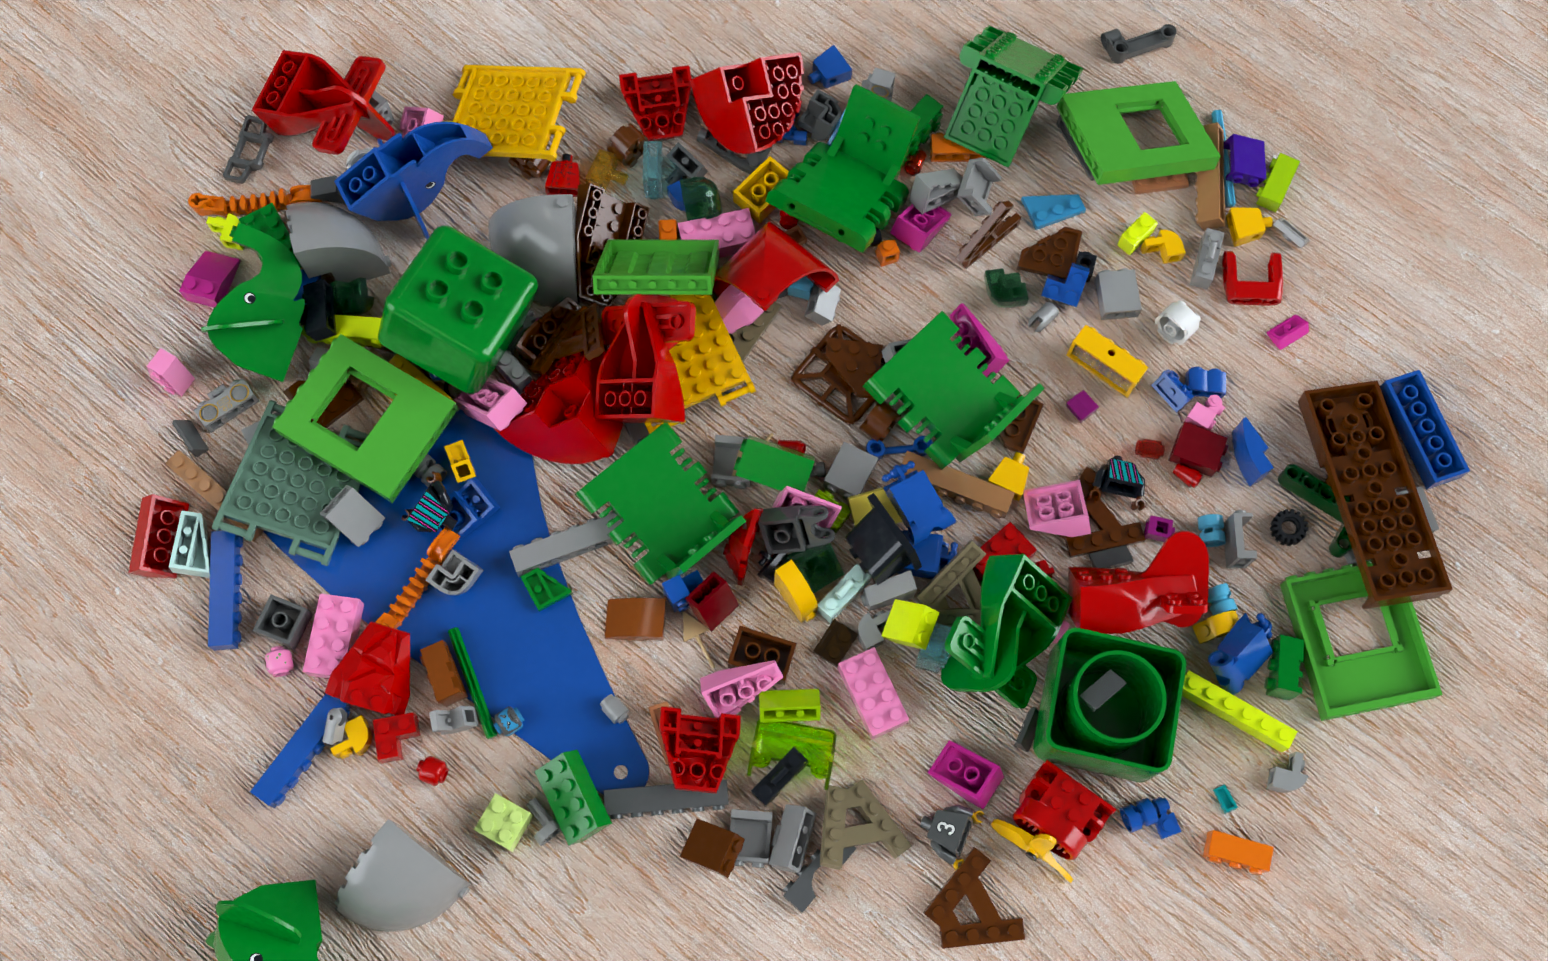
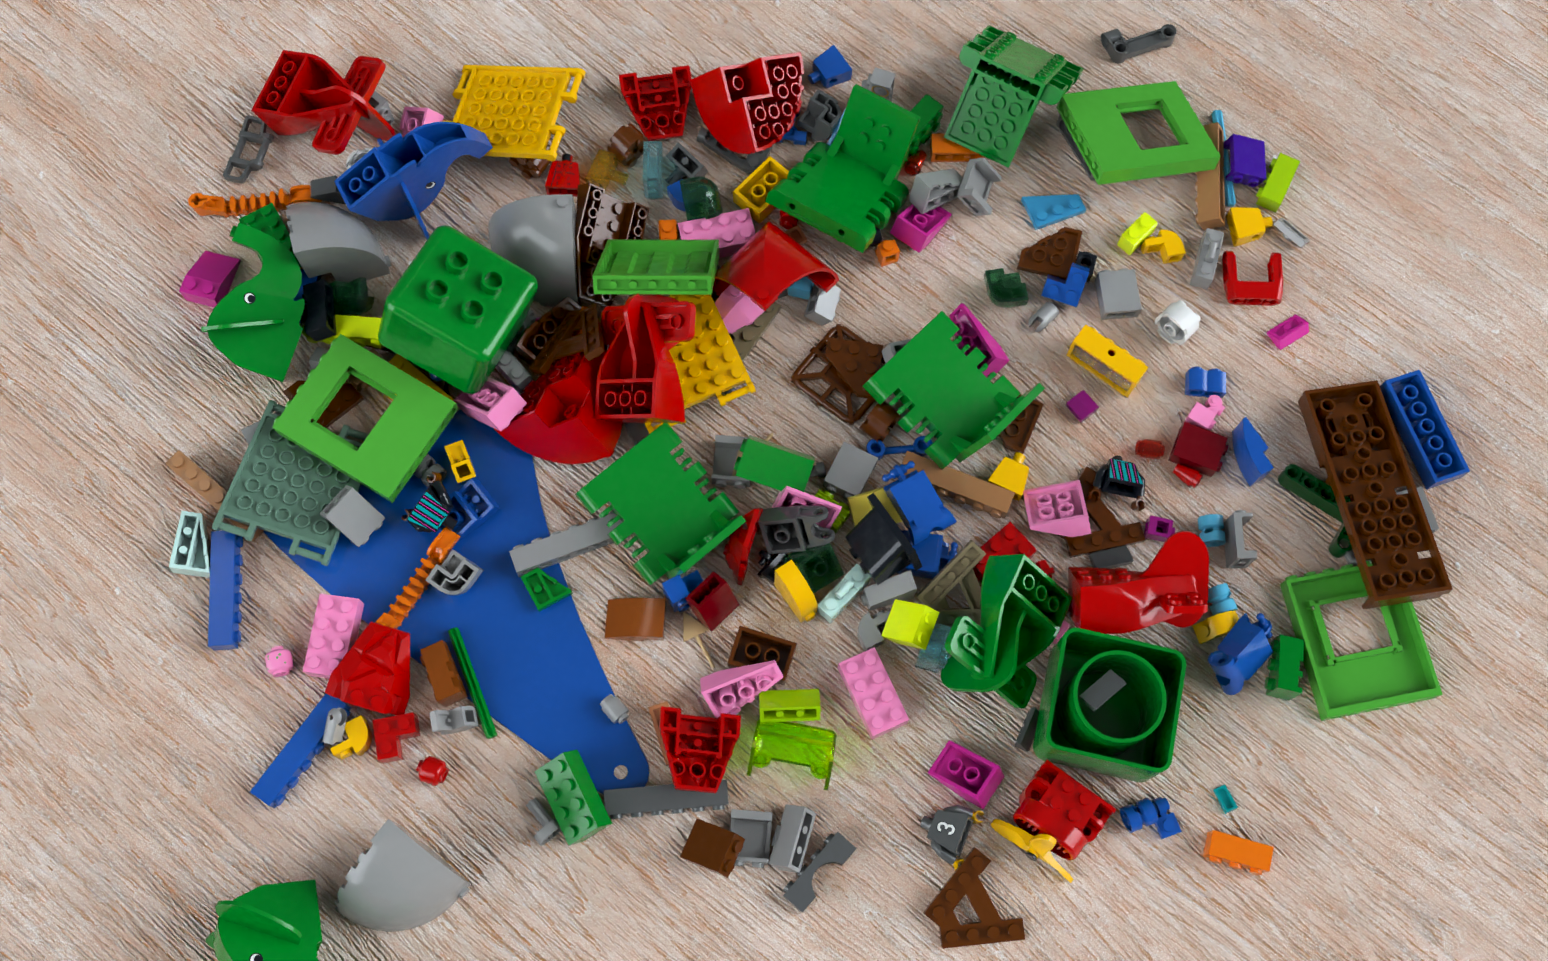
red slope [128,494,189,579] -> none
bright pink wedge [146,348,195,397] -> none
dark grey slope [172,420,209,457] -> none
light grey piece [194,378,259,433] -> none
neon yellow brick [206,213,244,251] -> none
dark grey brick [252,594,313,650] -> none
yellowish green brick [474,793,534,852] -> none
head [493,706,525,736] -> none
black piece [751,747,809,807] -> none
red cone [777,440,806,454] -> none
dark brown plate [813,619,858,668] -> none
dark tan plate [820,780,912,870] -> none
reddish brown plate [956,201,1021,269] -> none
nougat plate [1132,173,1189,195] -> none
bracket [1151,369,1194,413] -> none
neon yellow brick [1182,670,1298,752] -> none
light grey brick [1266,752,1308,793] -> none
black tyre [1270,509,1309,546] -> none

